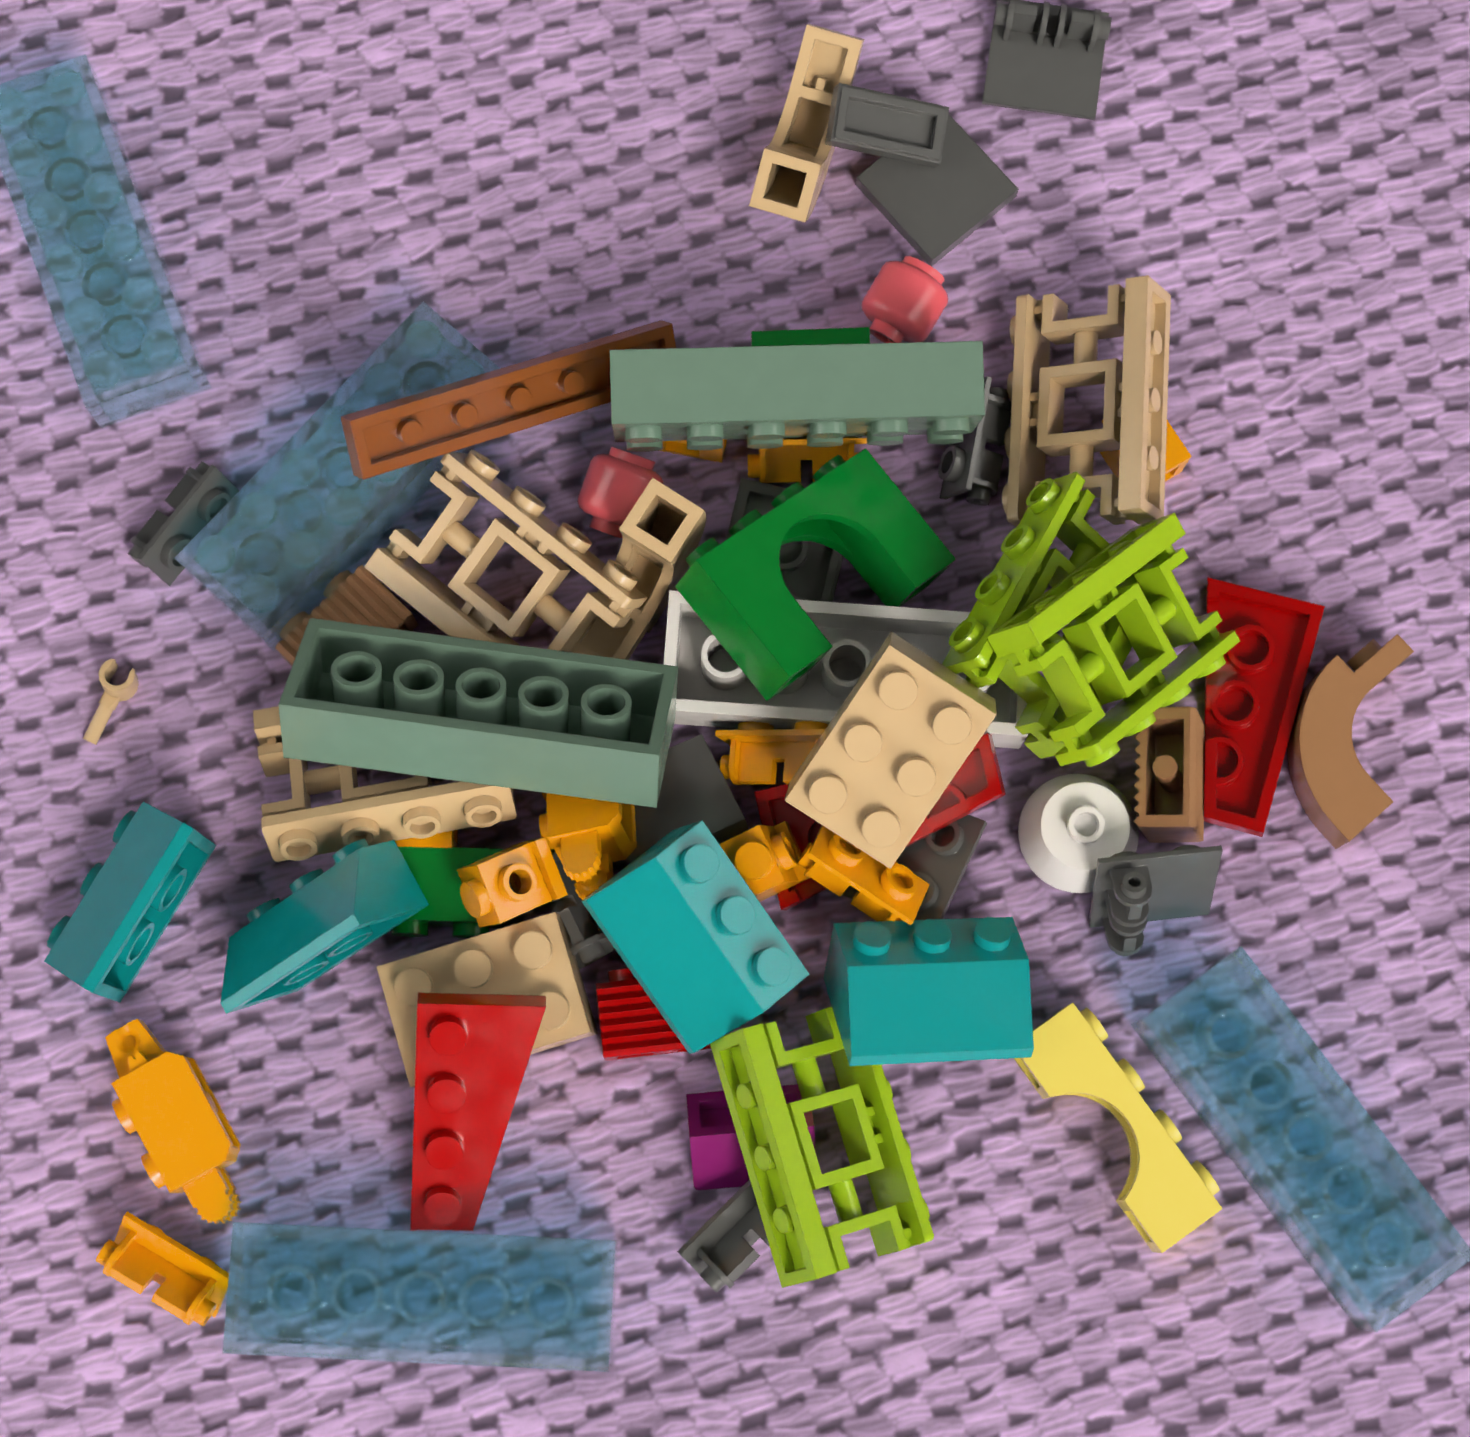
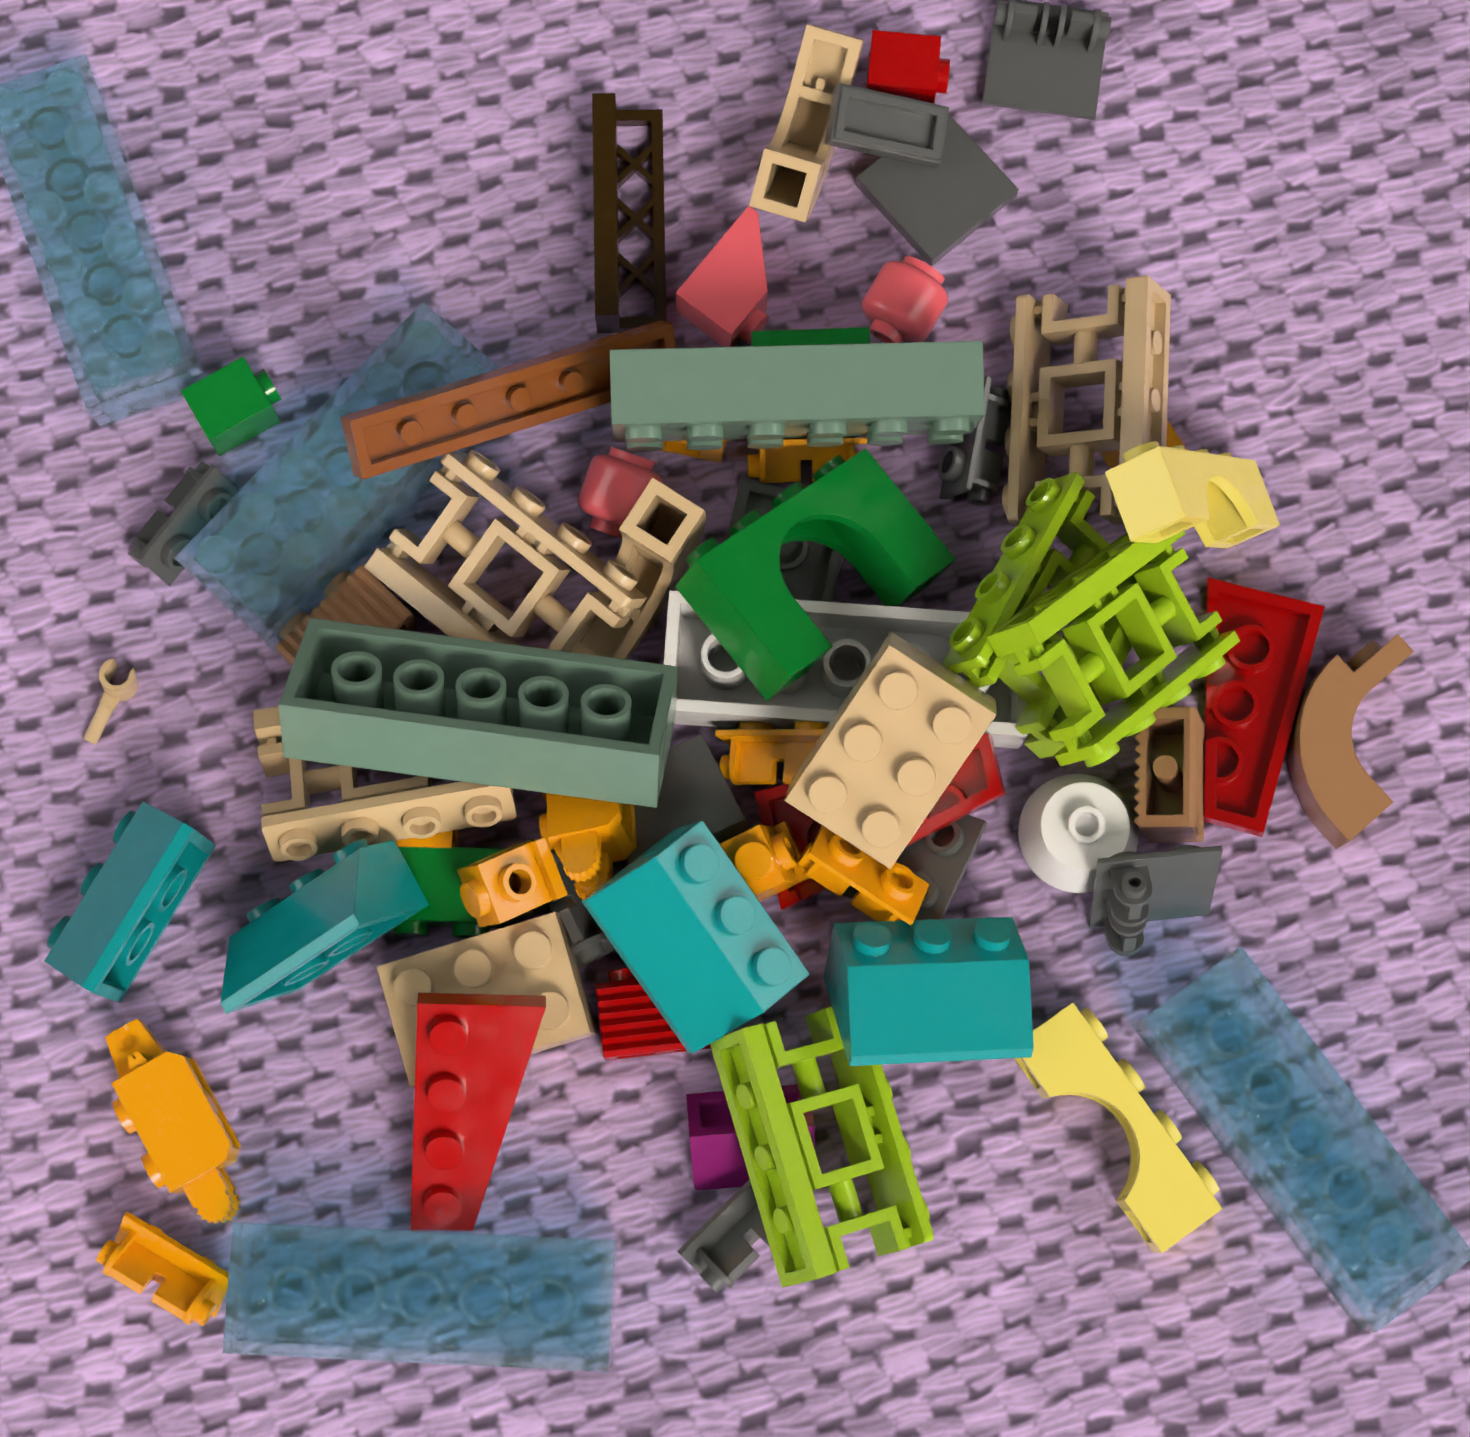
none -> green brick [181,356,282,456]
none -> dark brown fence [592,93,666,333]
none -> coral slope [676,206,769,347]
none -> red brick [866,30,950,104]
none -> light yellow arch [1105,441,1280,548]

